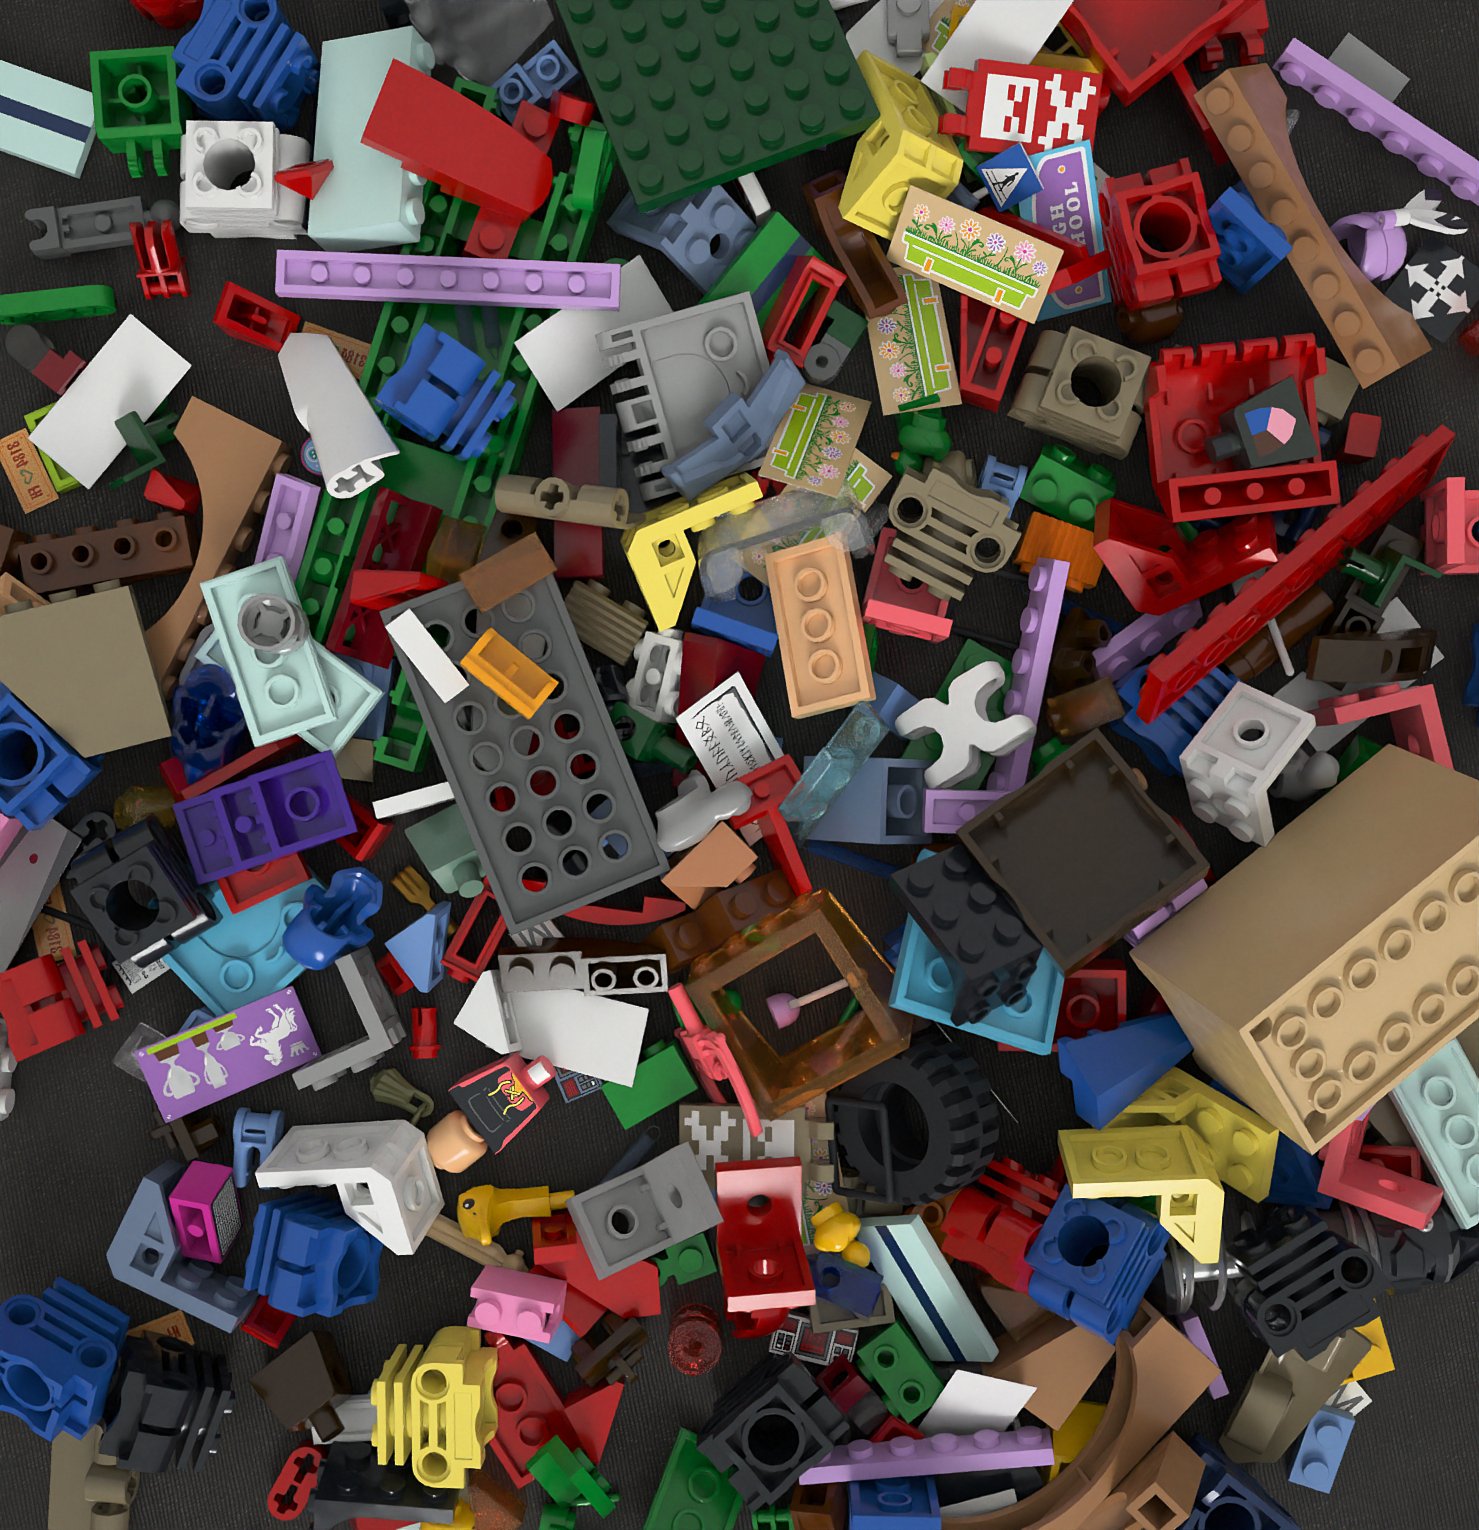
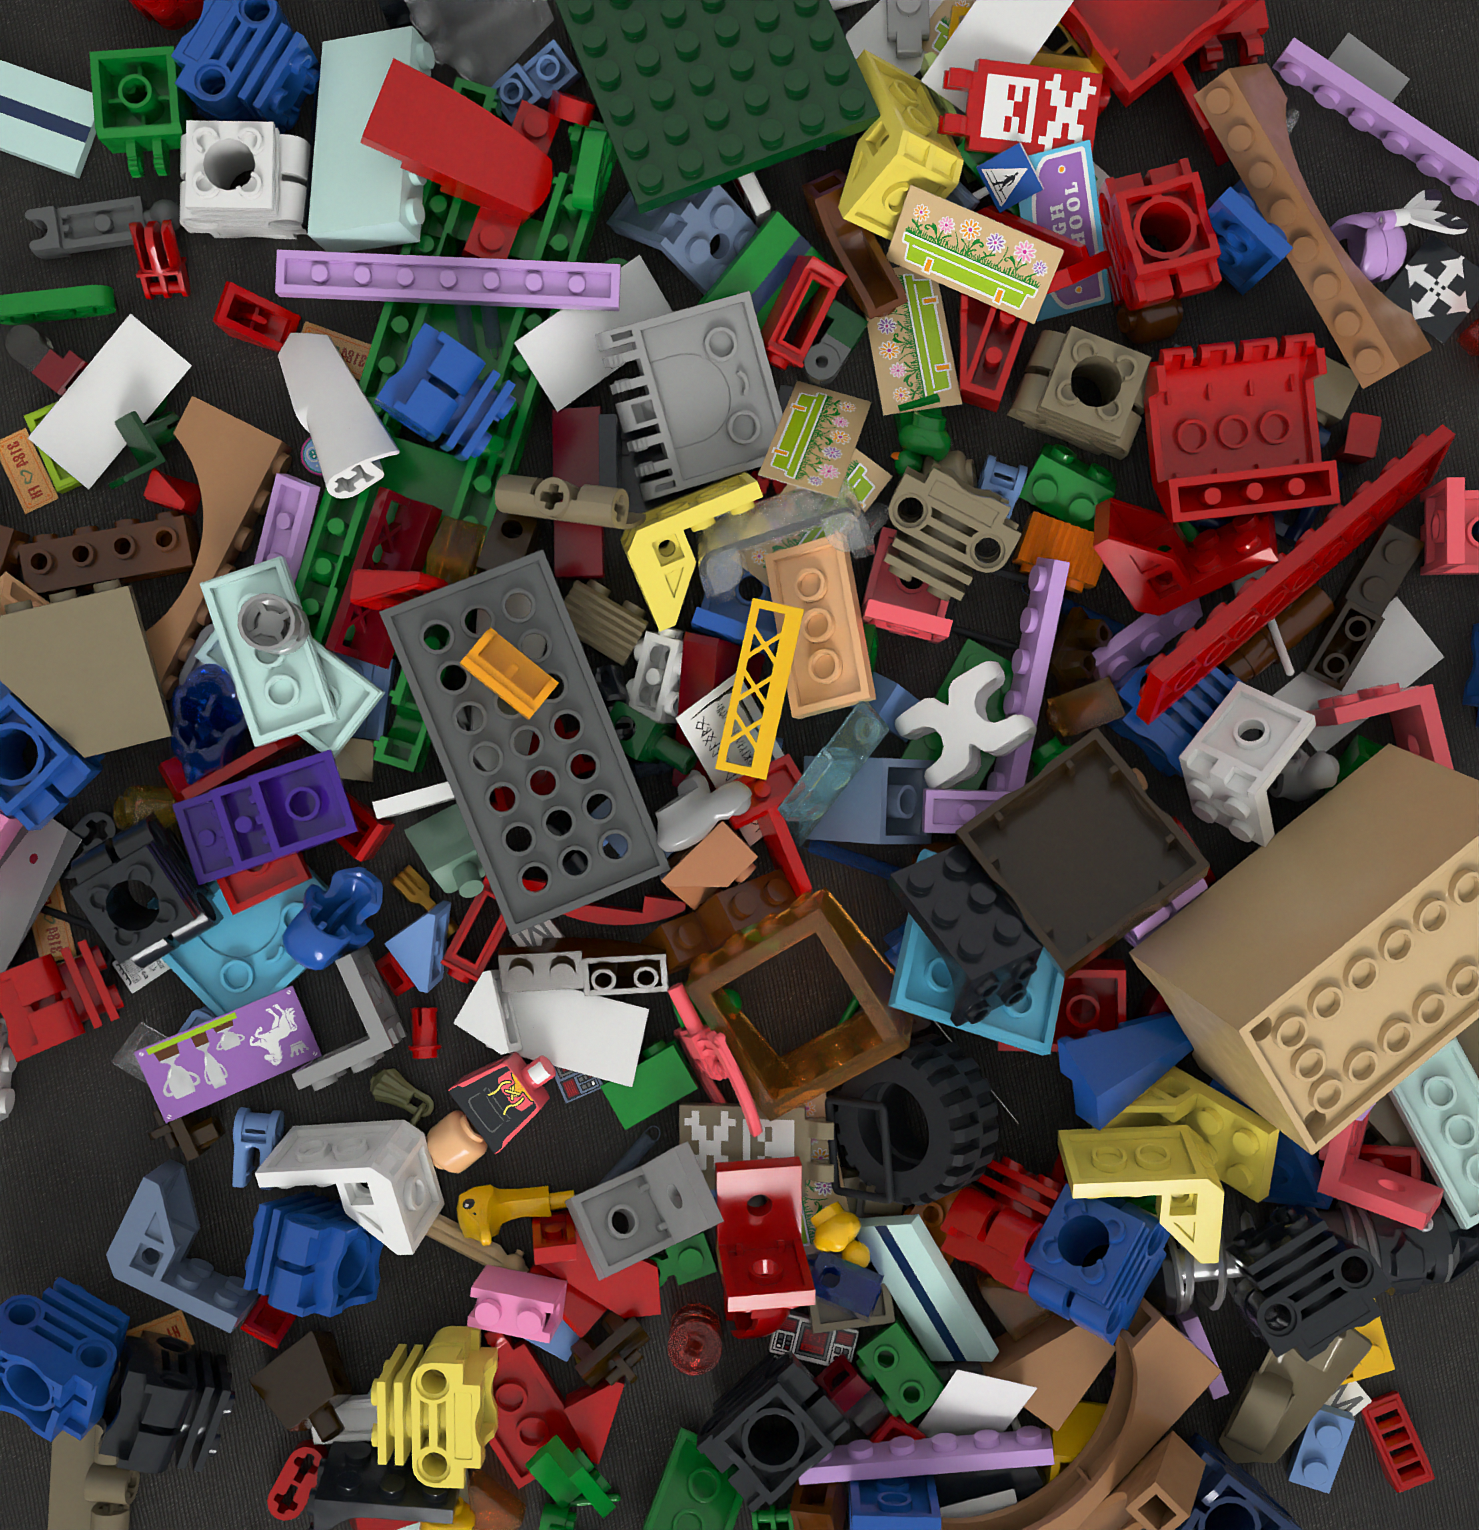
dark pink brick [169,1160,244,1264] -> none
red slope [274,159,334,200] -> none
white sticker [385,608,469,703] -> none
clear orange tile [459,532,557,614] -> none
sand blue plate [660,349,806,501] -> none
hinge [766,970,863,1029] -> none
pearl dark grey torso [1205,376,1319,471] -> none
dark brown slope [1306,627,1438,683] -> none
dark green bracket [1336,546,1443,608] -> none
none -> yellow fence [715,598,804,780]
none -> red slope [1360,1390,1435,1492]

